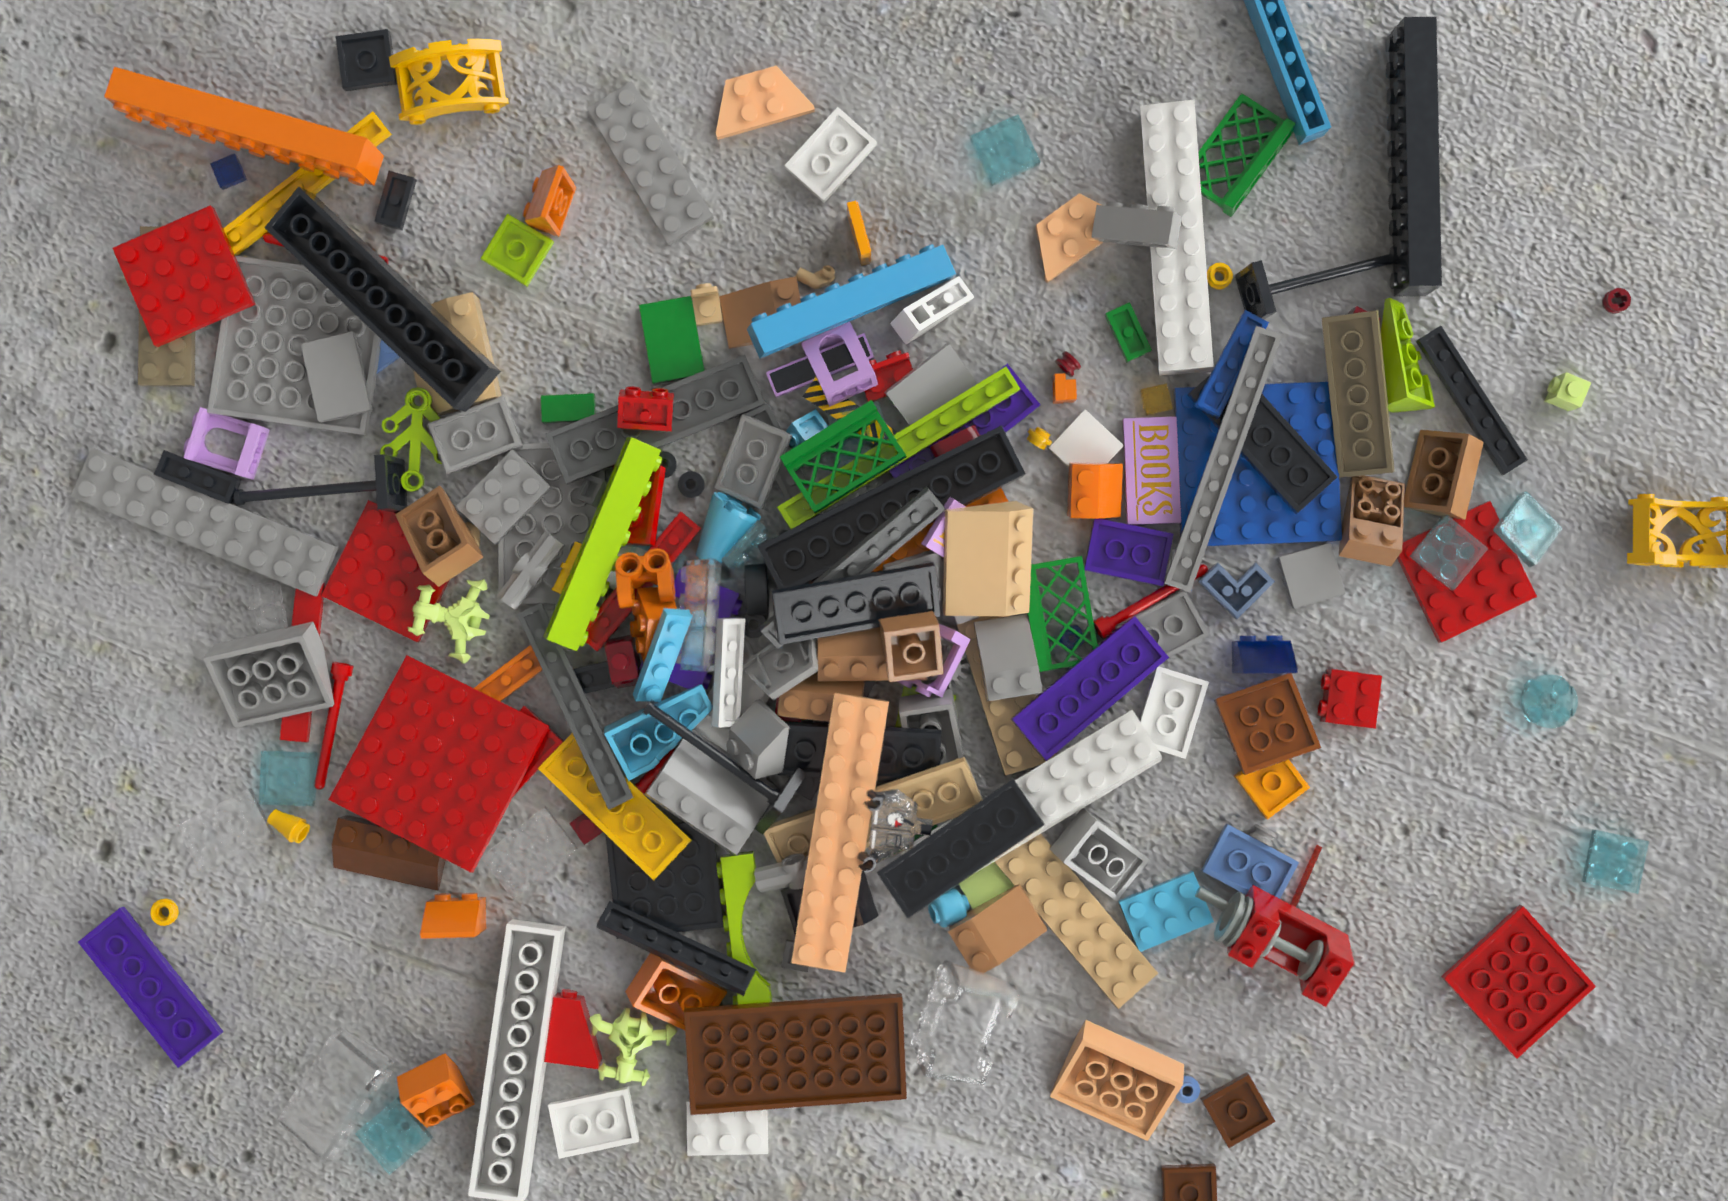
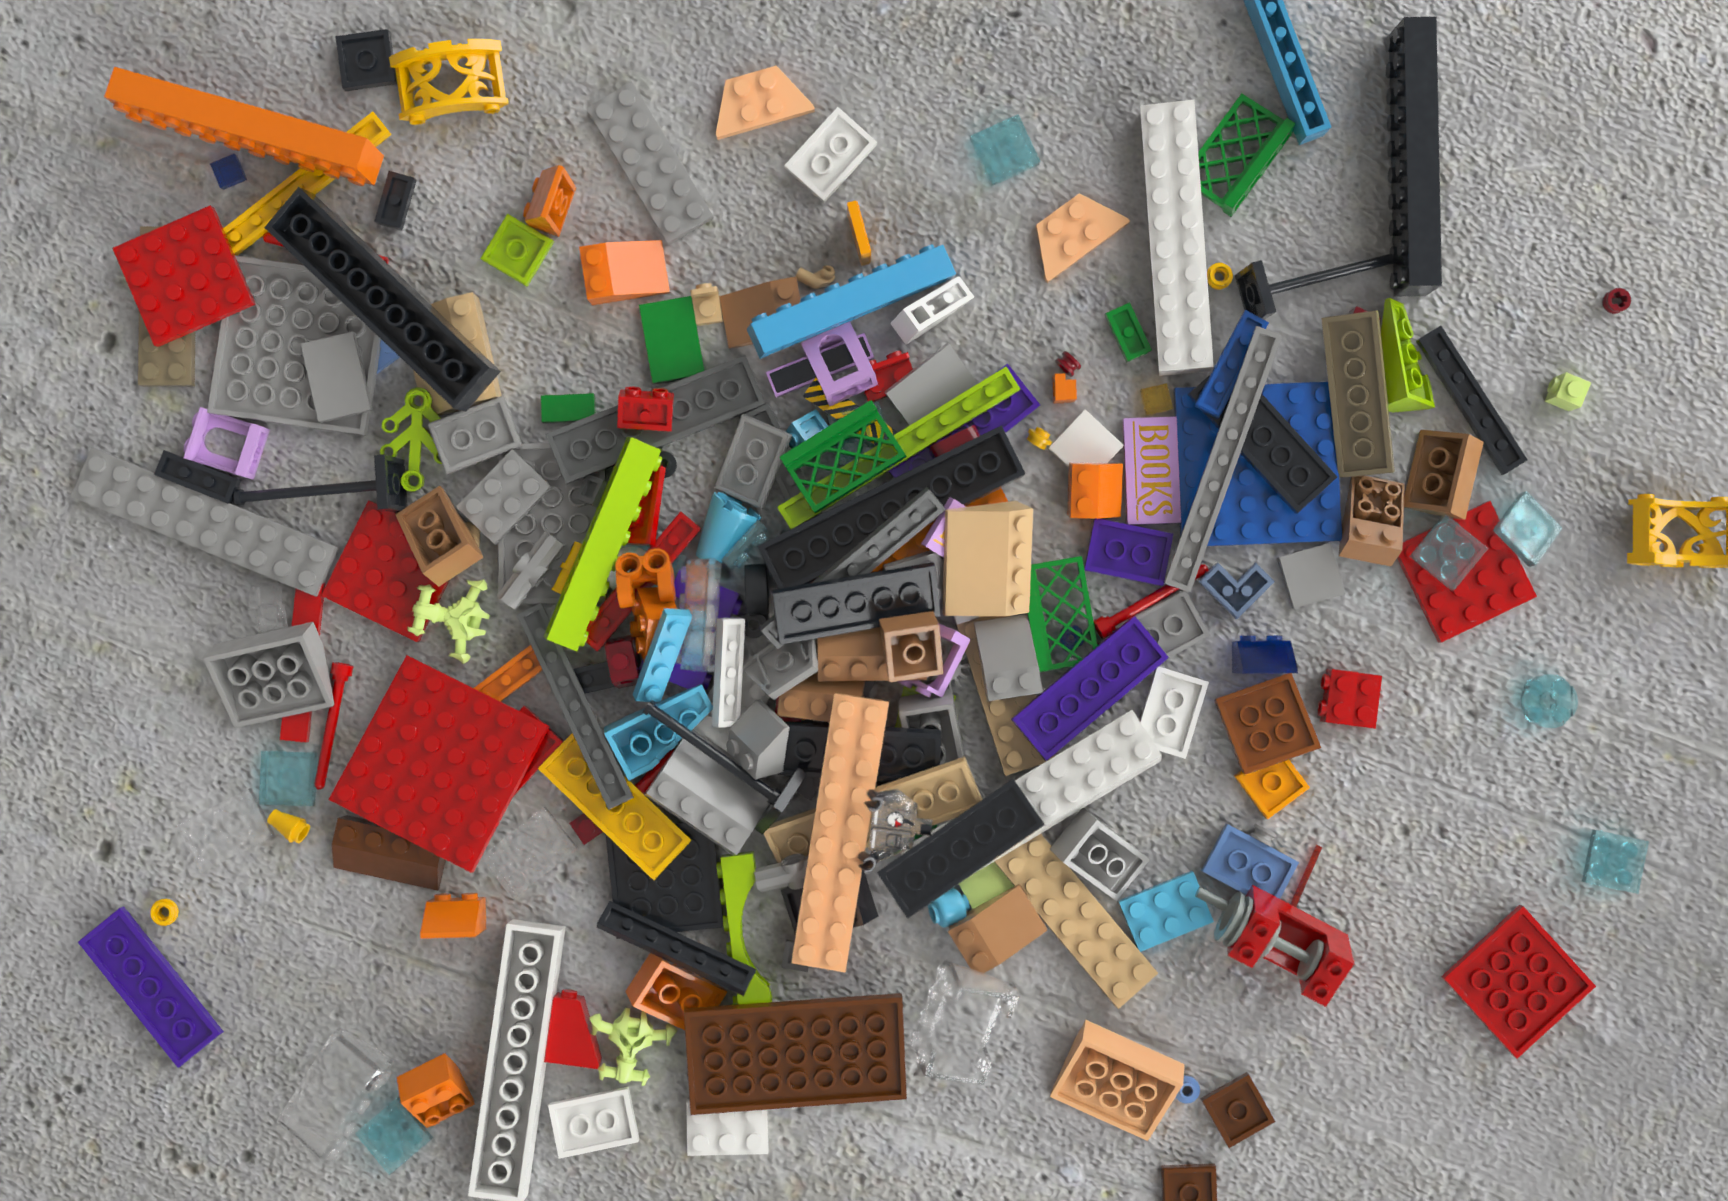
black plate [678,471,705,498] -> none
light grey brick [1091,201,1182,249] -> none
none -> slope [579,240,670,305]

